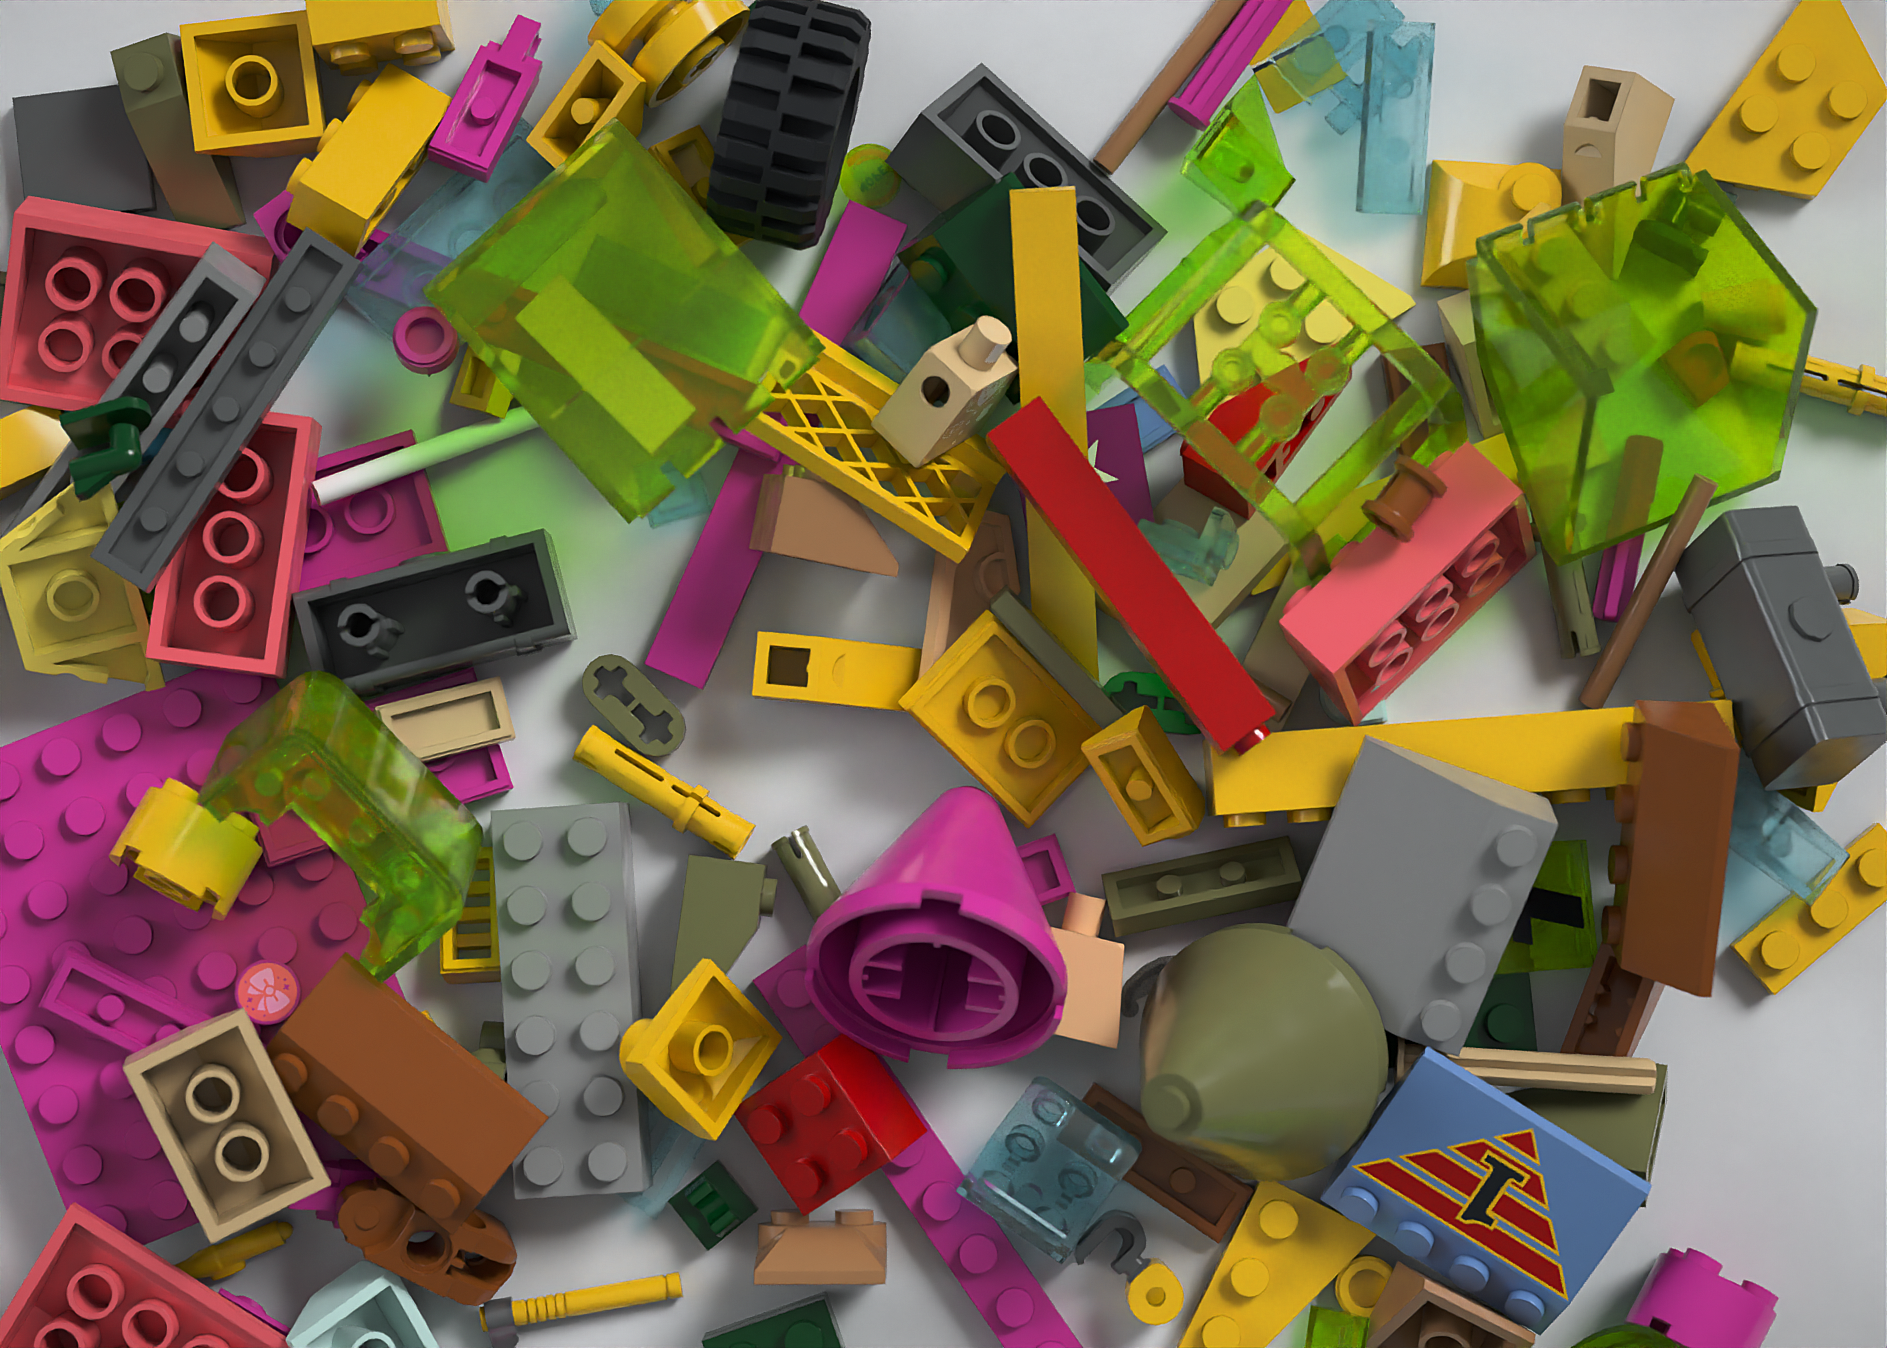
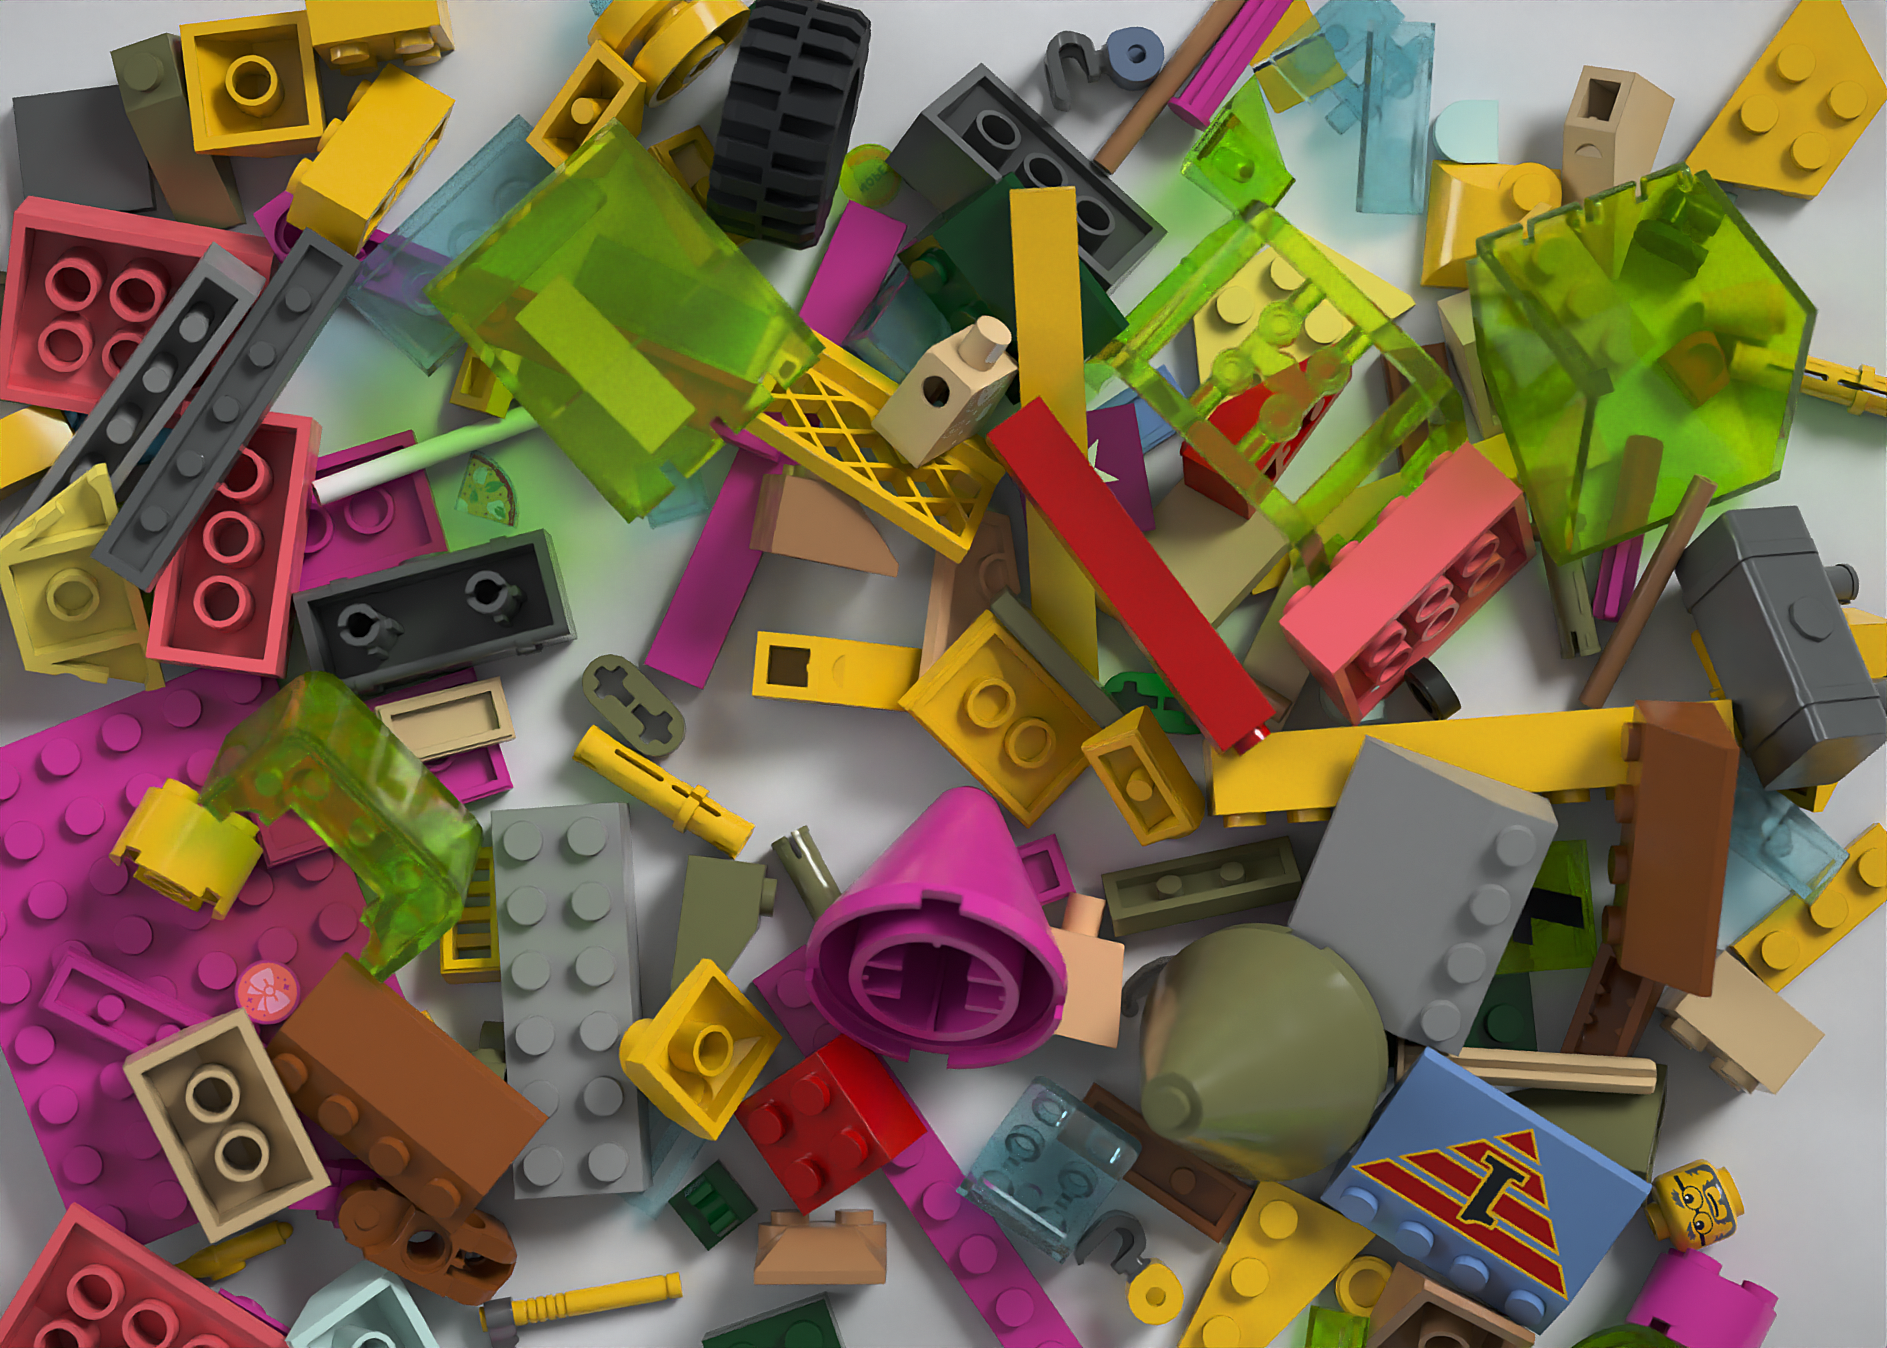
dark green piece [59,397,152,501] -> none
dark pink tile [392,306,459,375] -> none
dark pink hinge [428,14,543,183] -> none
clear light blue bracket [1137,506,1240,587] -> none
dark orange bush [1361,455,1447,543] -> none
none -> clear light blue tile [454,450,519,529]
none -> leg [1044,27,1165,112]
none -> pearl dark grey tile [1404,657,1461,721]
none -> light aqua tile [1433,100,1498,164]
none -> yellow head [1643,1159,1745,1253]
none -> tan brick [1655,949,1825,1095]

